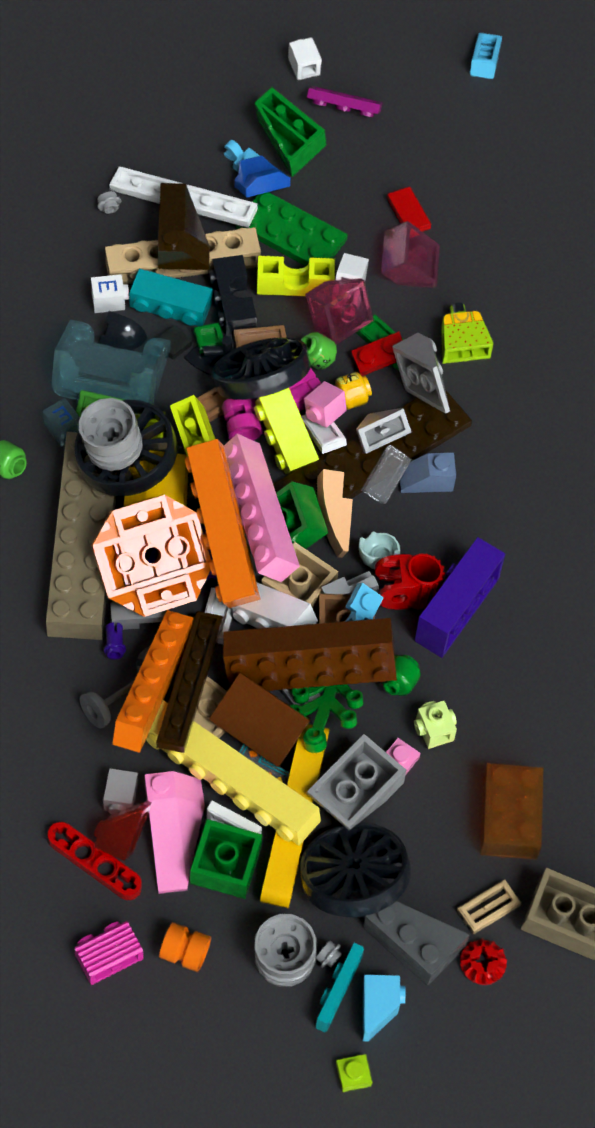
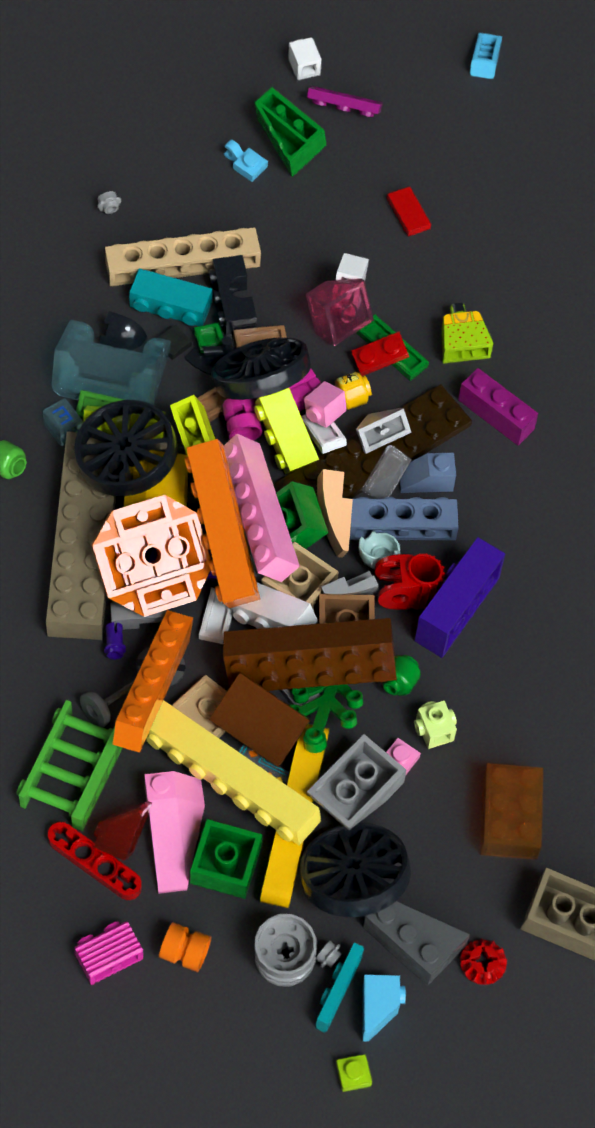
light grey wheel [79,398,143,471] -> none
white brick [91,274,129,313] -> none
light grey brick [103,768,138,816] -> none
white tile [109,166,258,228] -> none
dark brown tile [156,611,223,753] -> none
dark brown wedge [158,183,210,270] -> none
white tile [207,801,262,834] -> none
blue slope [235,155,290,198] -> none
green plate [236,192,348,266] -> none
neon yellow arch [257,256,335,297] -> none
bright green head [301,332,337,370] -> none
medium azure plate [345,583,384,622] -> none
clear pink slope [381,221,440,288] -> none
light grey slope [392,333,450,413] -> none
tan tile [457,880,521,935] -> none
none -> bright green fence [17,700,122,831]
none -> sand blue brick [349,497,458,540]
none -> magenta brick [458,368,538,446]

